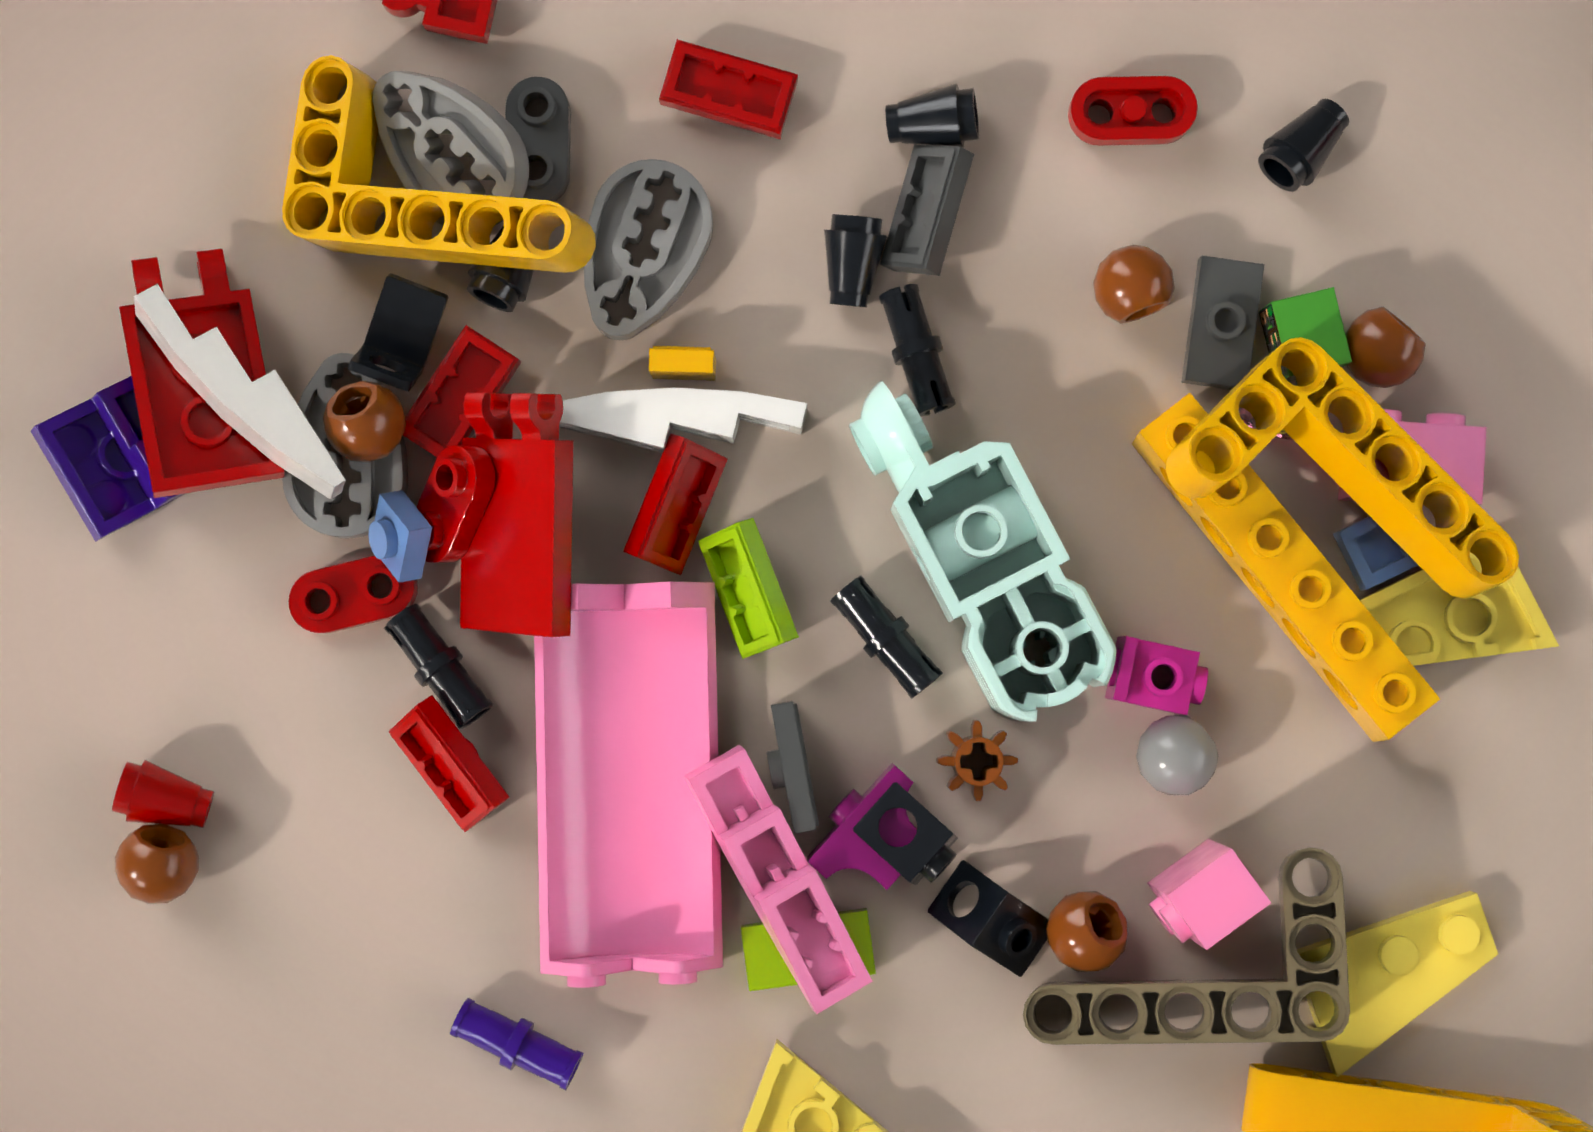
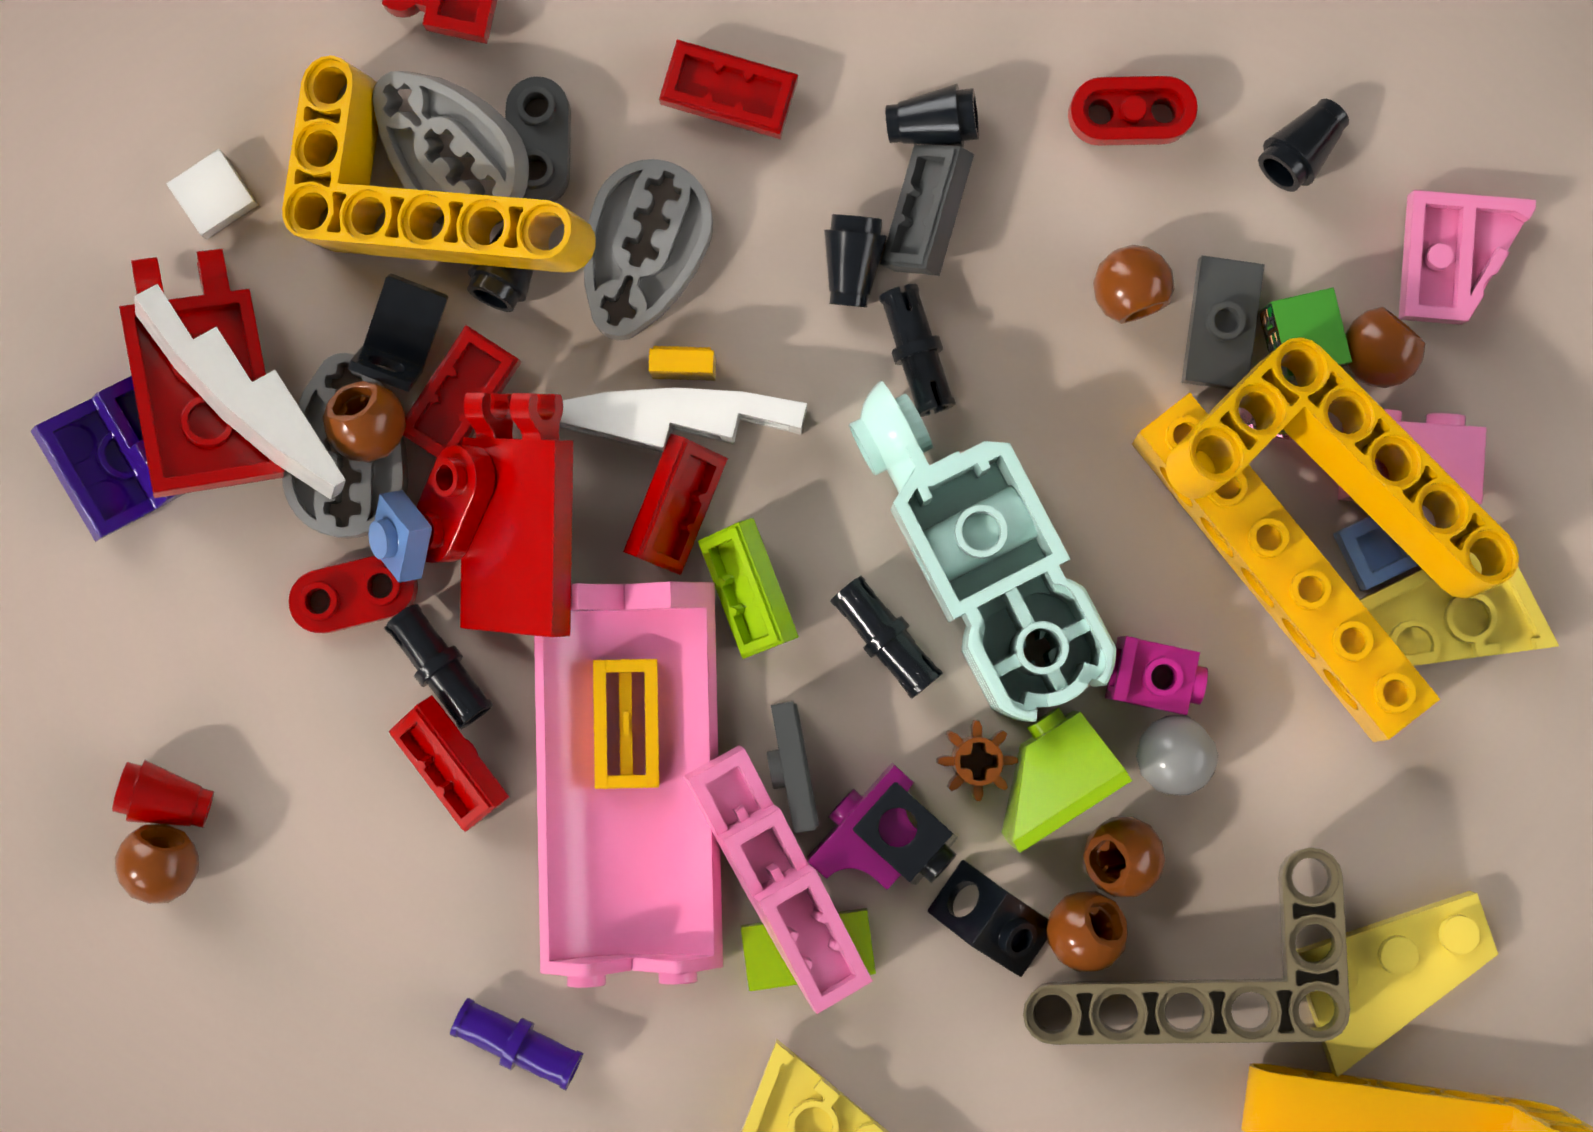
bright pink brick [1147,839,1271,950] -> none
none -> white tile [166,149,258,240]
none -> yellow tile [593,659,659,789]
none -> lime slope [1001,707,1132,853]
none -> dark orange piece [1083,817,1165,897]
none -> bright pink wing [1399,190,1536,325]

